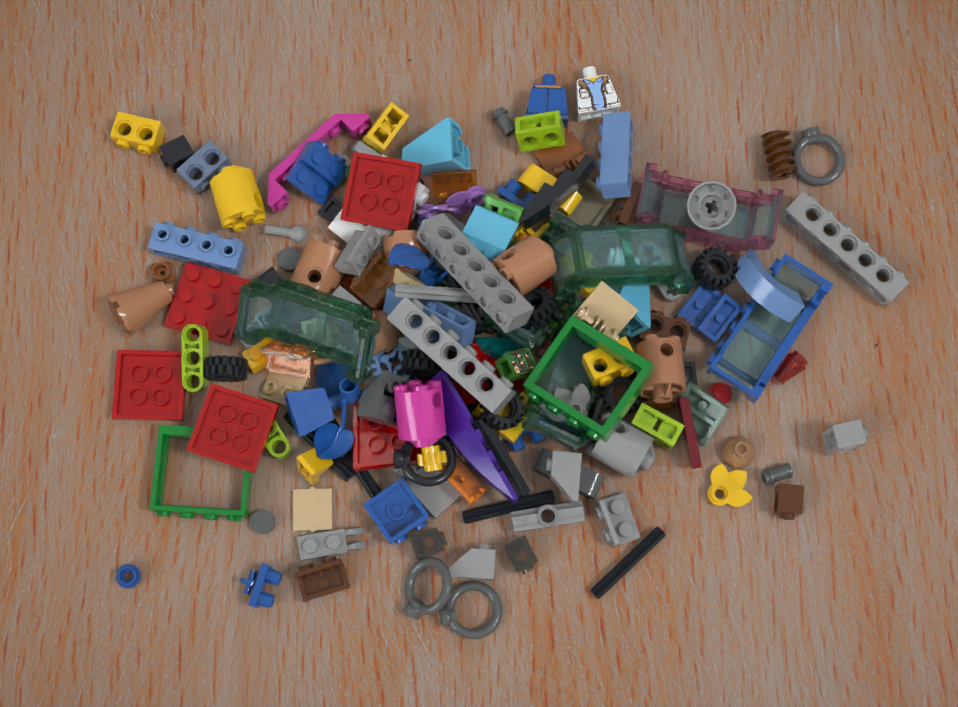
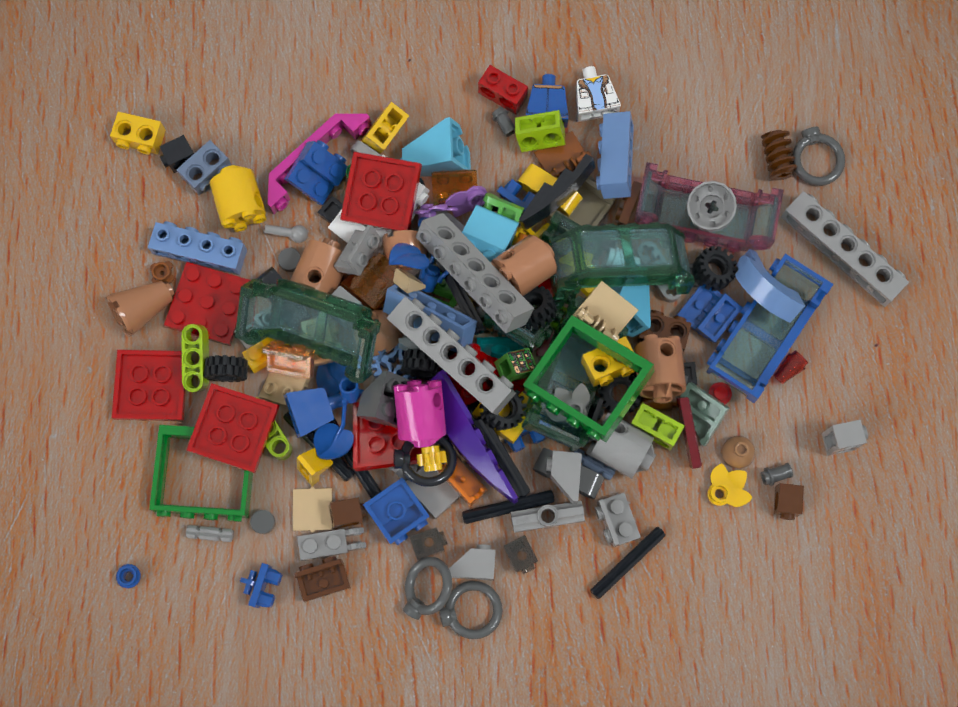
light grey axle [395,284,478,304] -> none
none -> light grey axle [186,525,234,542]
none -> reddish brown brick [329,497,366,529]
none -> red brick [478,65,528,115]
none -> sand blue axle [574,448,616,480]

